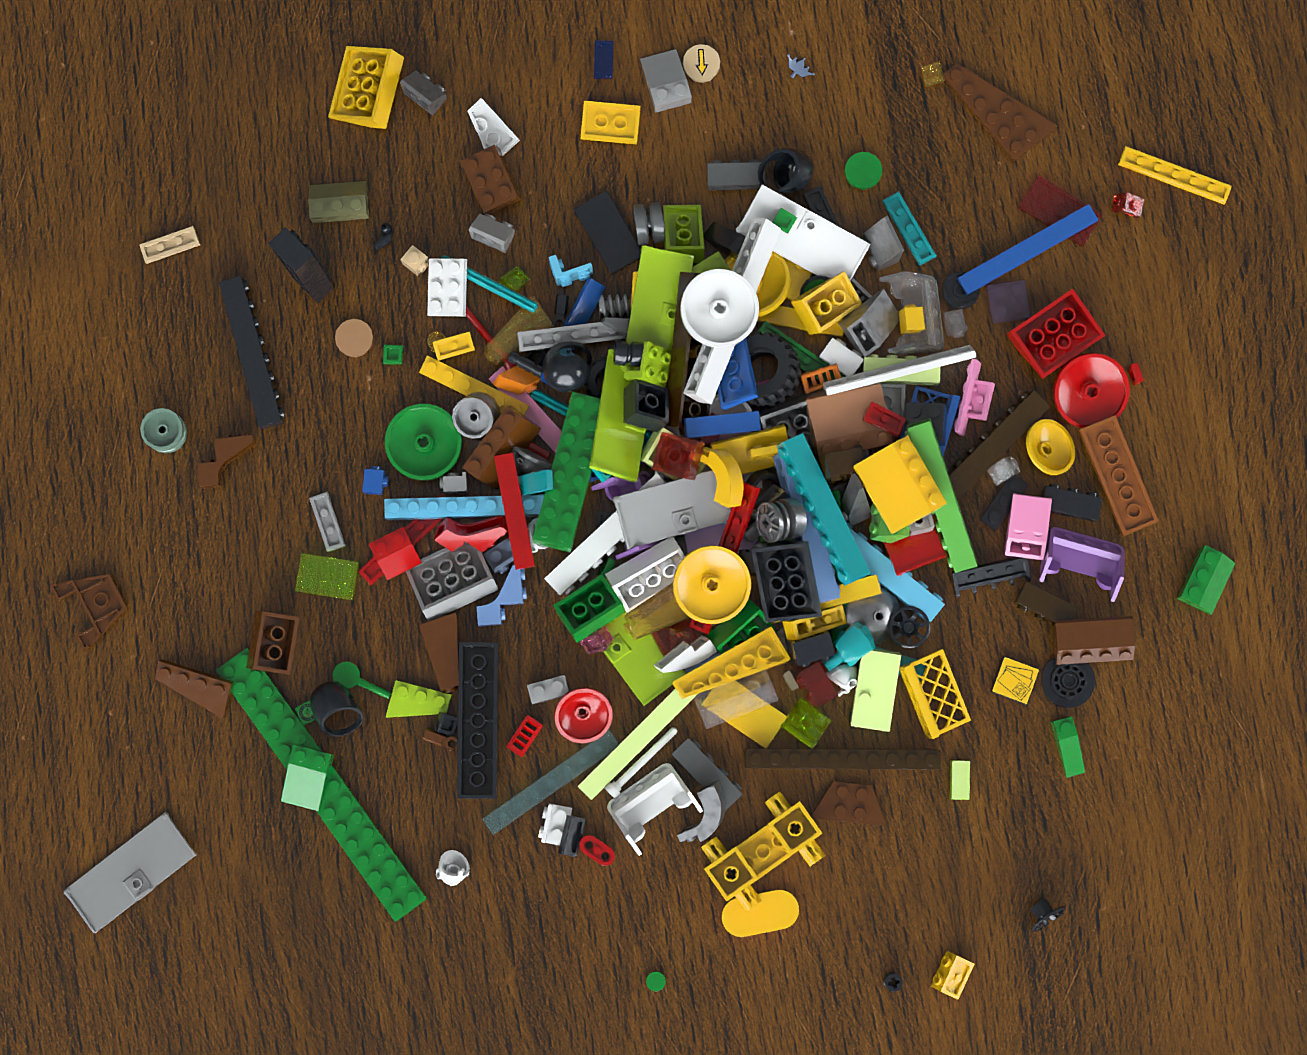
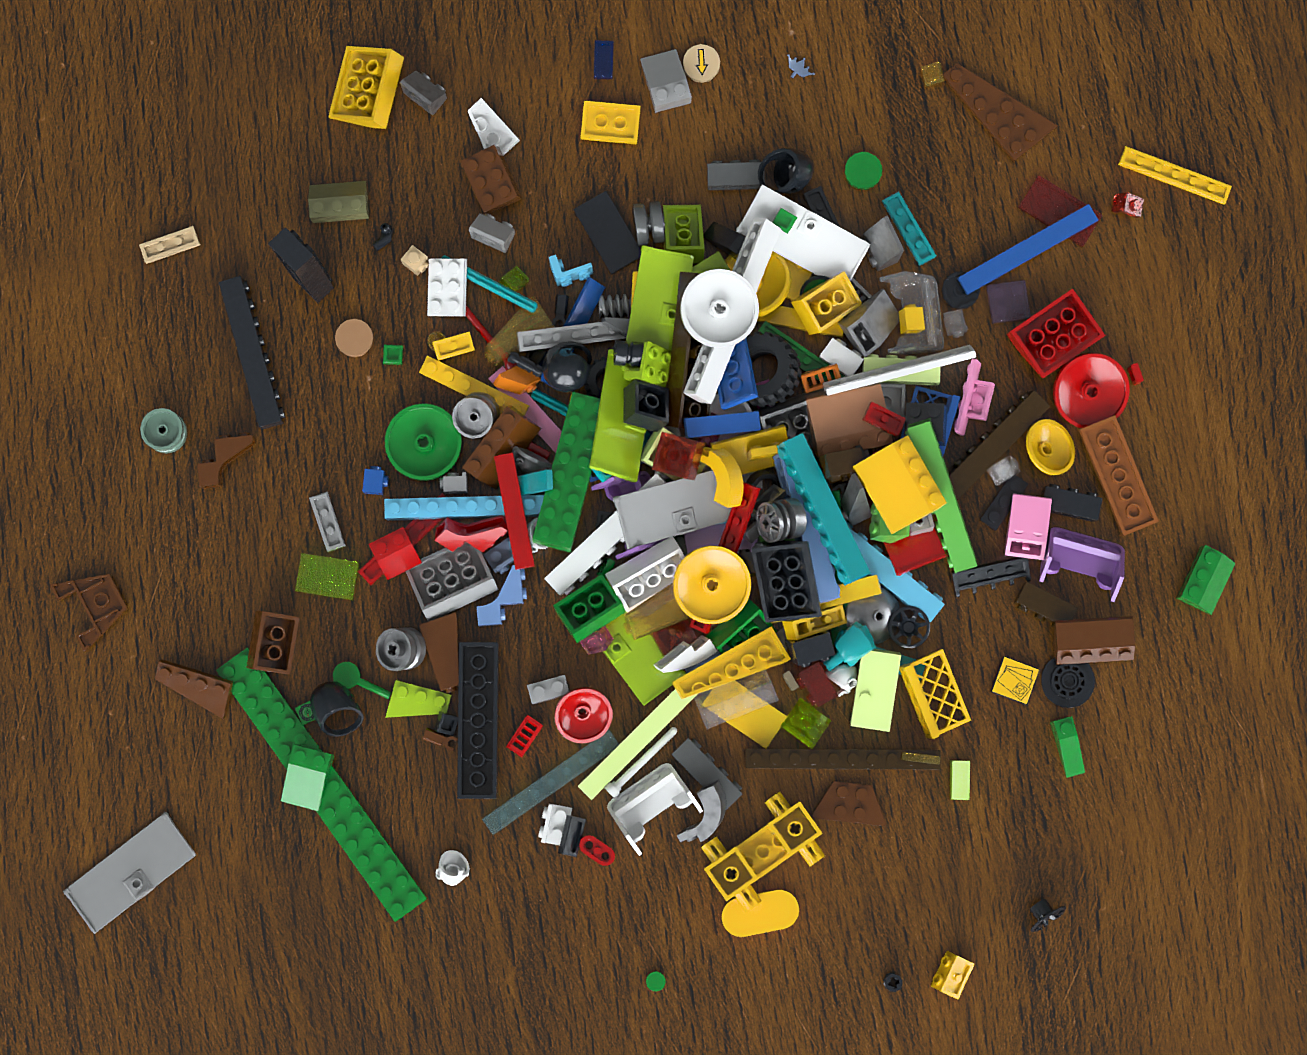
none -> flat silver wheel [376,627,426,671]
none -> clear yellow tile [901,752,940,765]

